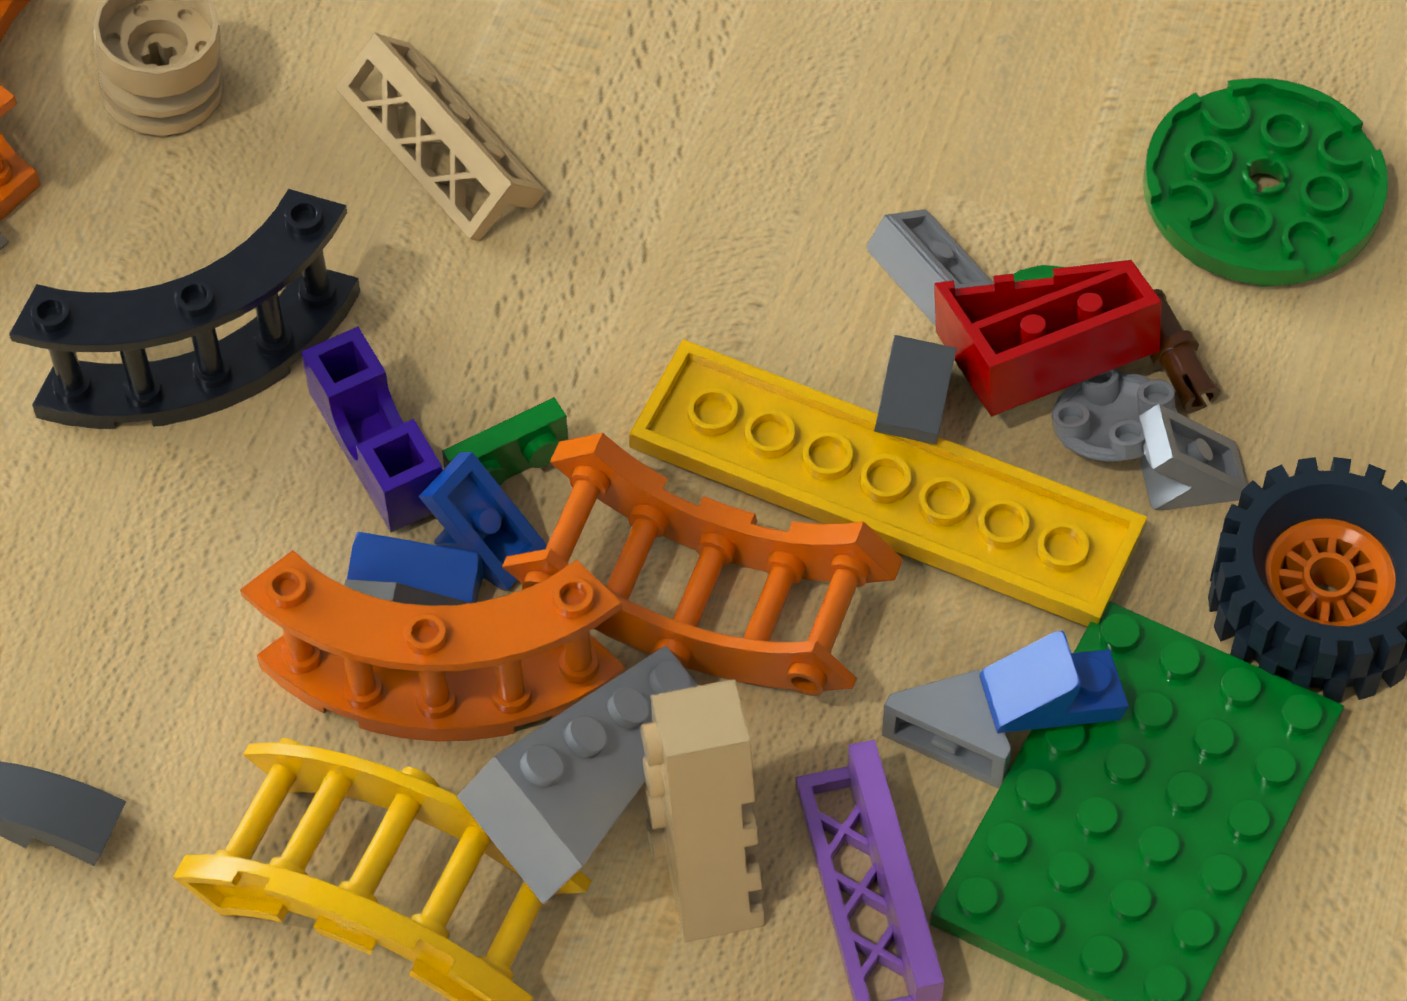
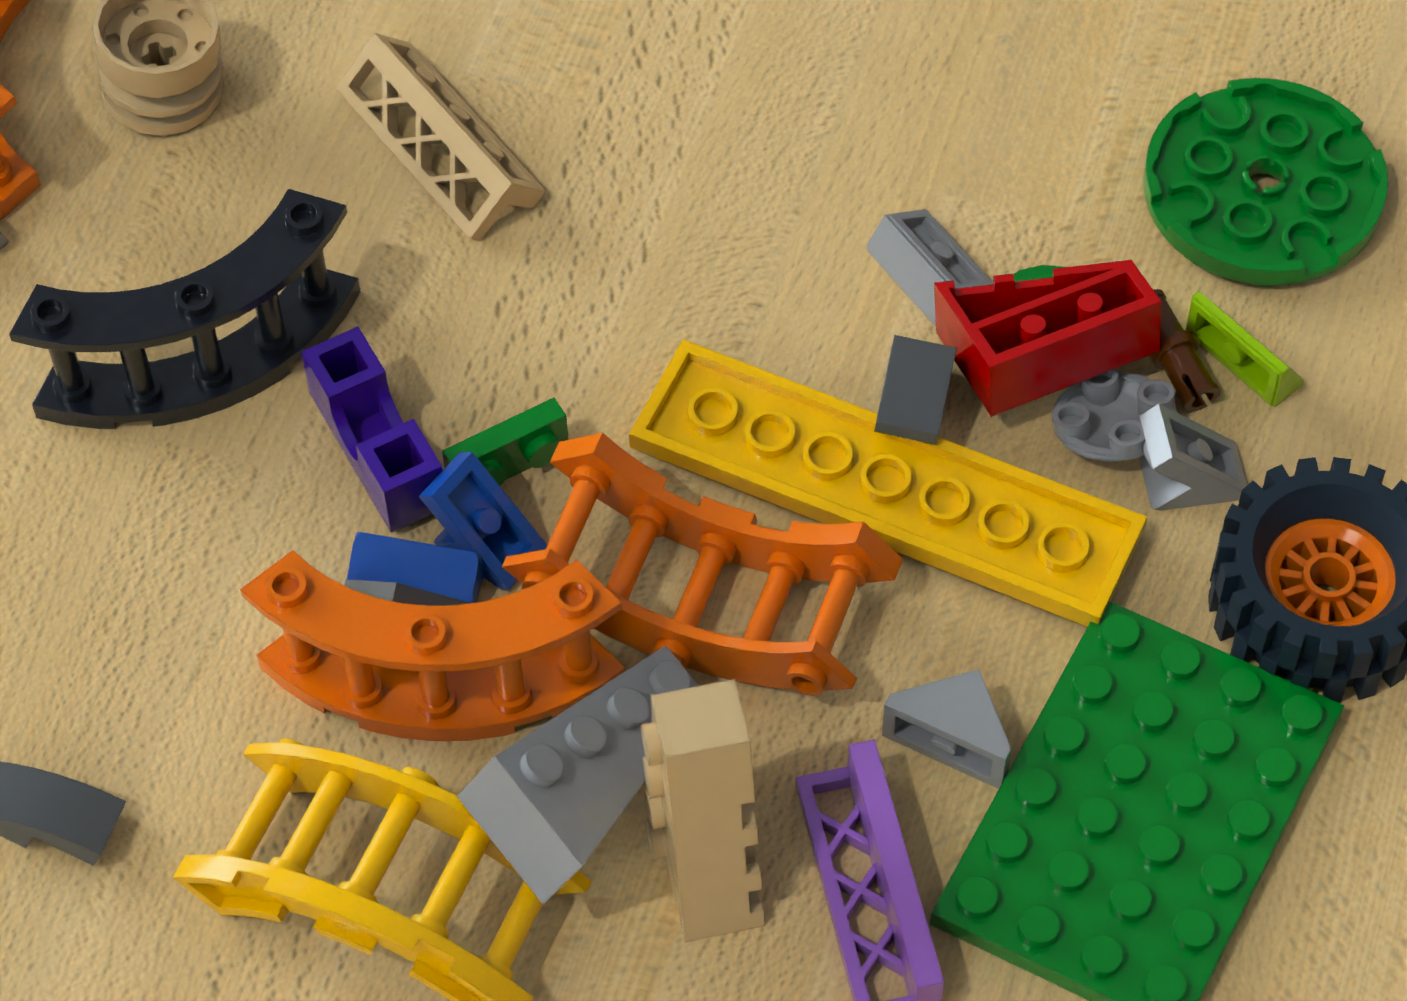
slope [979,630,1129,733] -> none
none -> lime slope [1186,291,1304,407]

